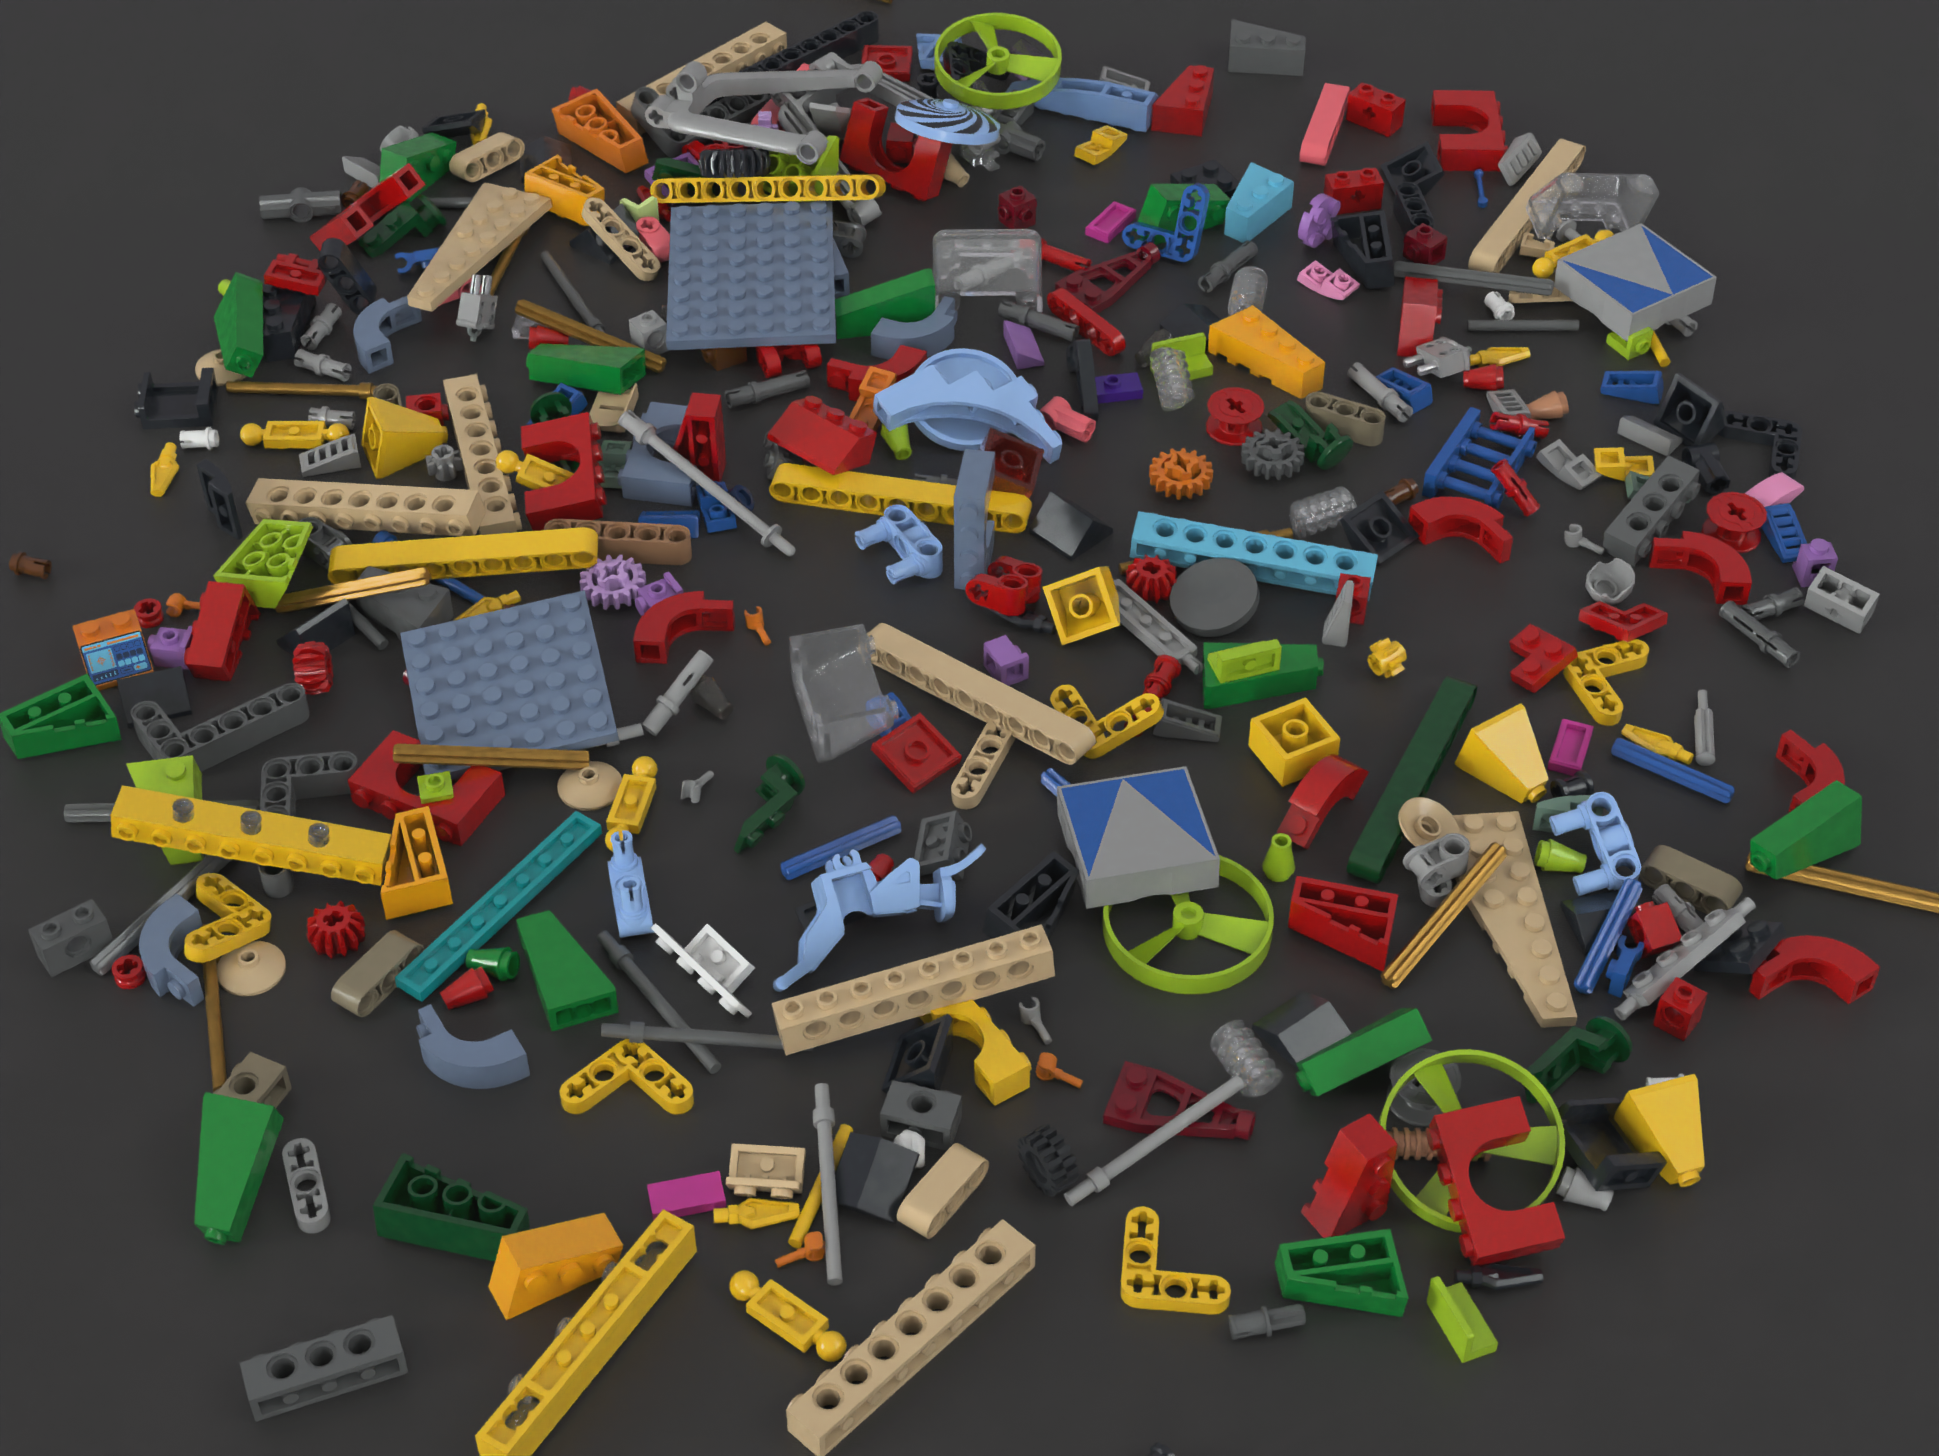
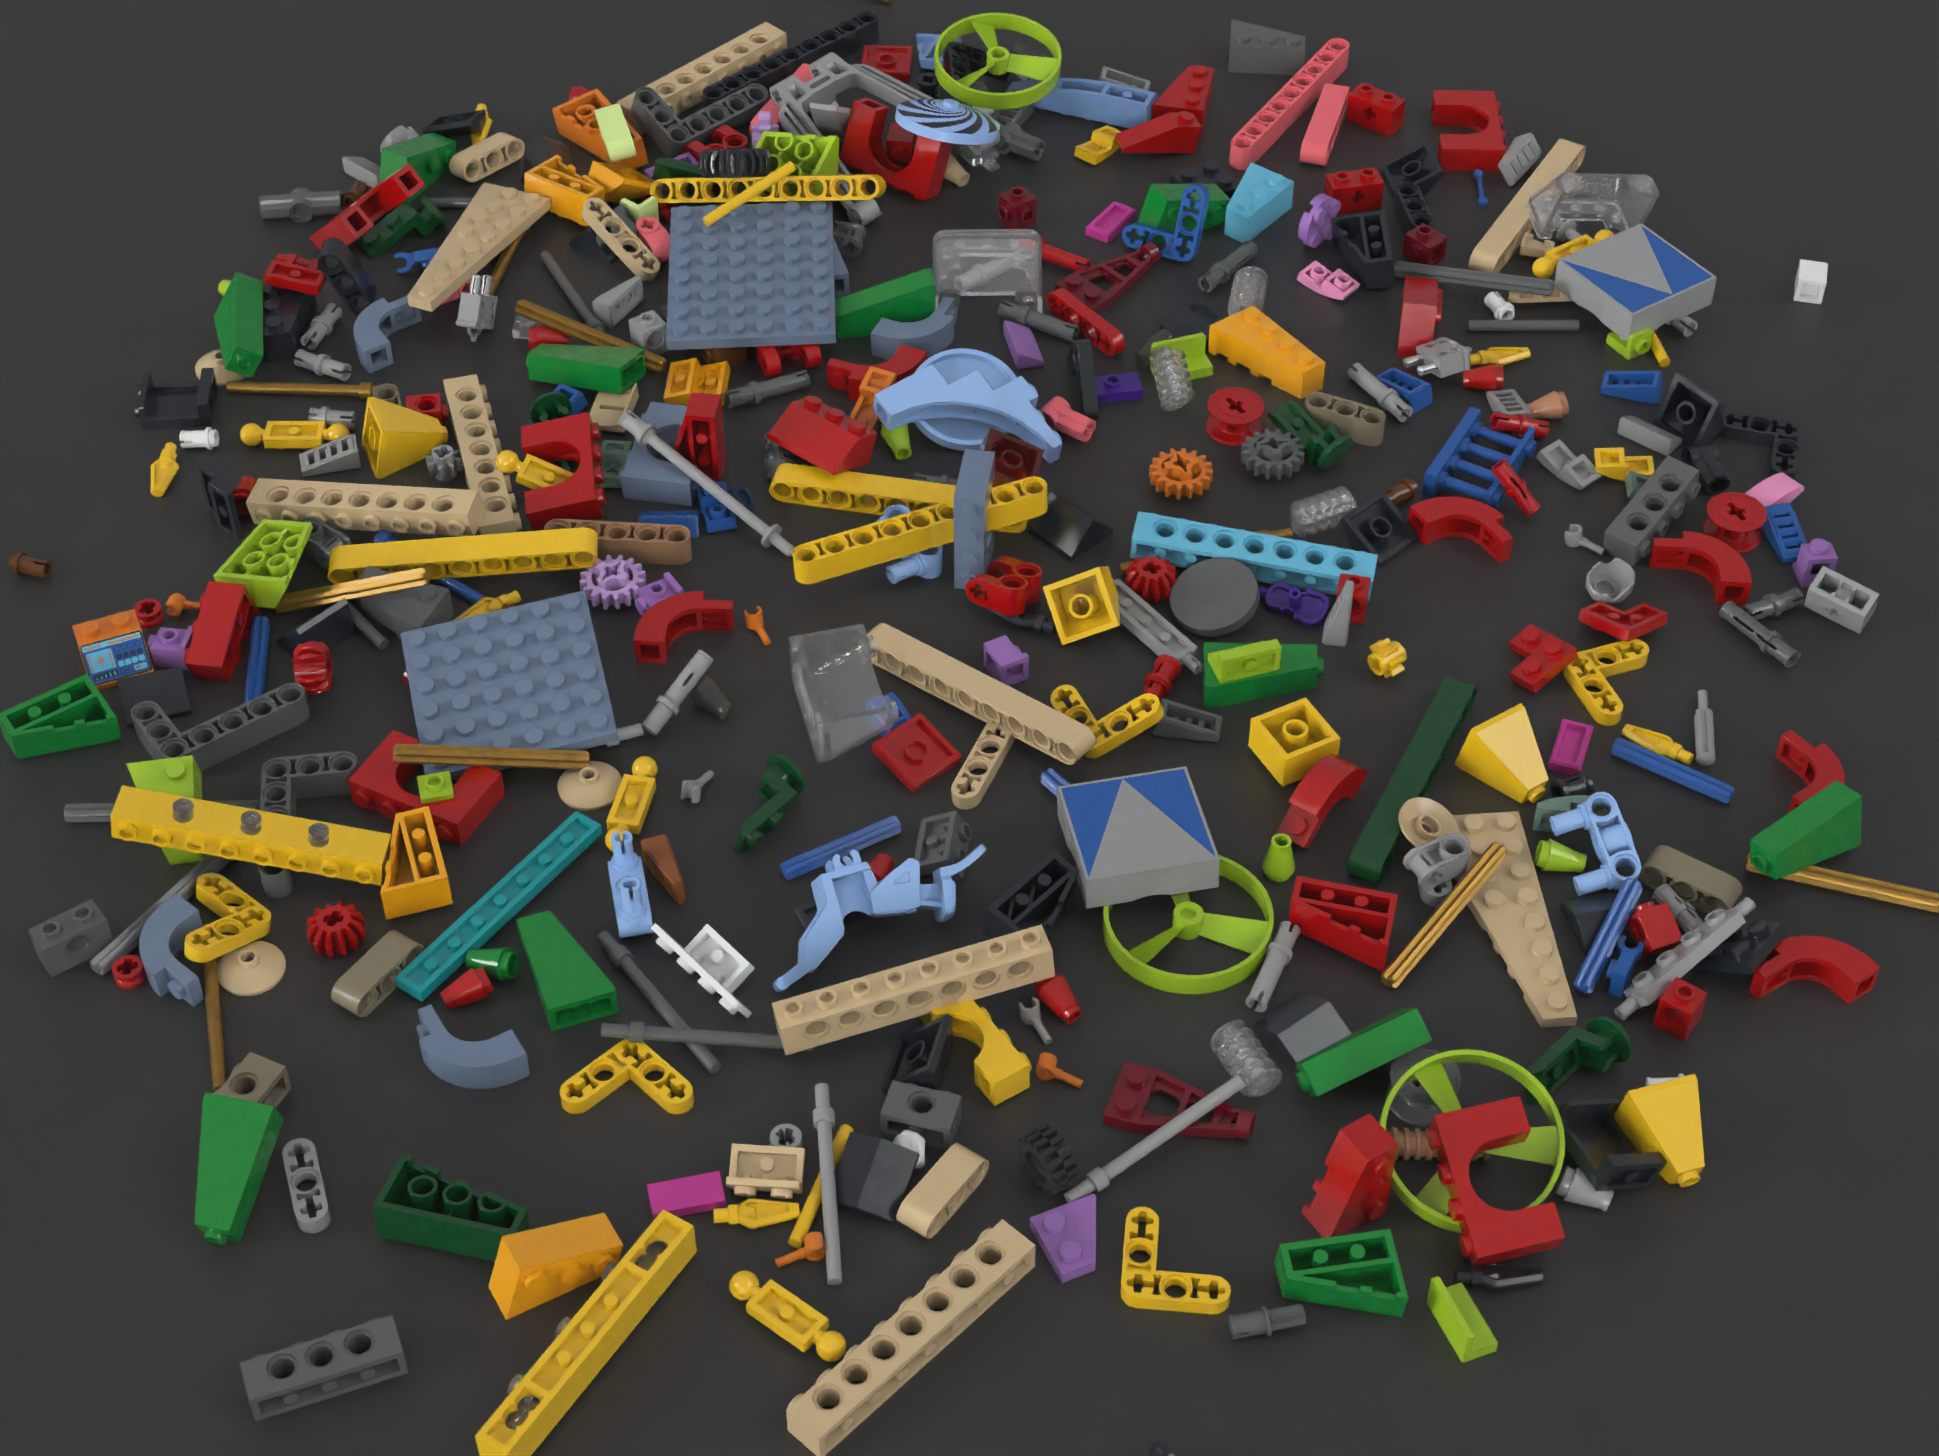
light grey piece [645,61,883,165] -> none
none -> red cone [232,476,257,515]
none -> blue axle [244,616,270,703]
none -> light orange slope [588,161,664,204]
none -> light grey slope [592,276,644,328]
none -> yellowish green beam [594,103,637,163]
none -> dark orange slope [641,834,686,905]
none -> light orange slope [663,357,731,406]
none -> yellow bar [702,161,796,227]
none -> light grey bush [770,1123,802,1148]
none -> yellow beam [792,476,1048,585]
none -> medium lavender wing [1030,1193,1096,1283]
none -> red cone [1035,972,1083,1024]
none -> red slope [1115,111,1202,154]
none -> coral beam [1229,38,1350,170]
none -> light grey pin [1245,921,1301,1013]
none -> dark purple piece [1258,582,1329,627]
none -> white brick [1793,259,1828,304]

